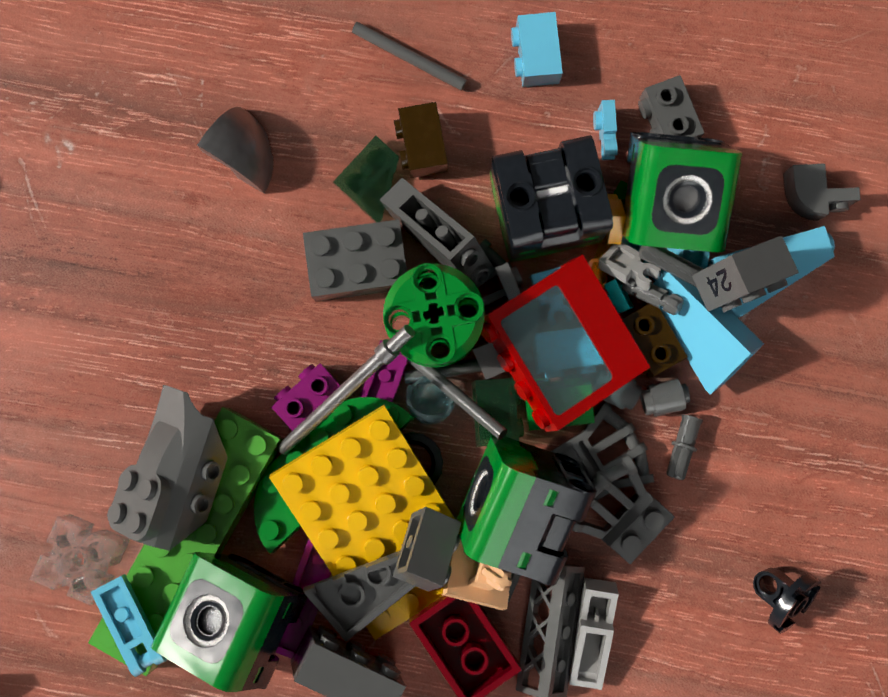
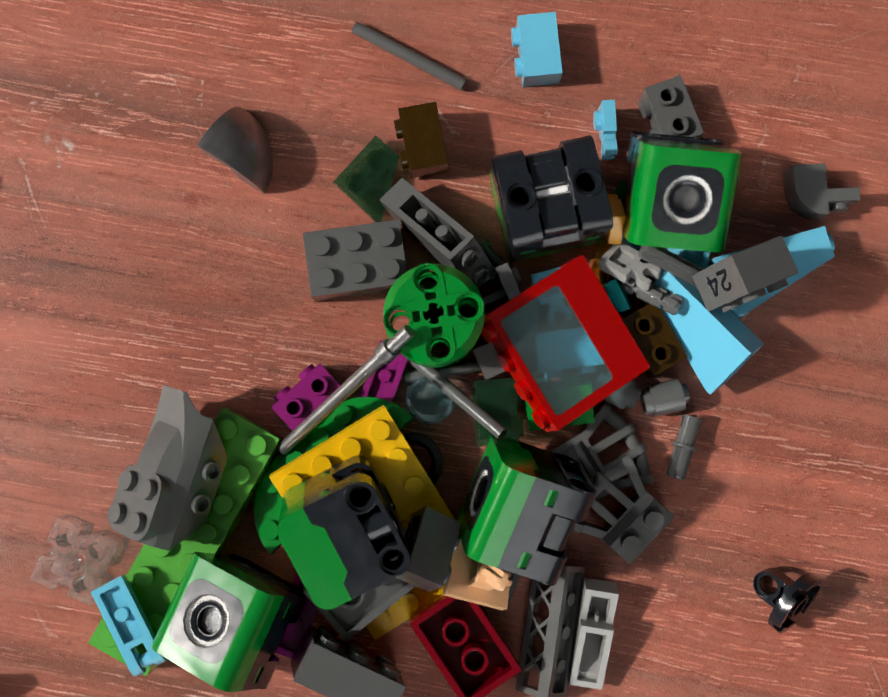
none -> black piece [277,455,410,610]

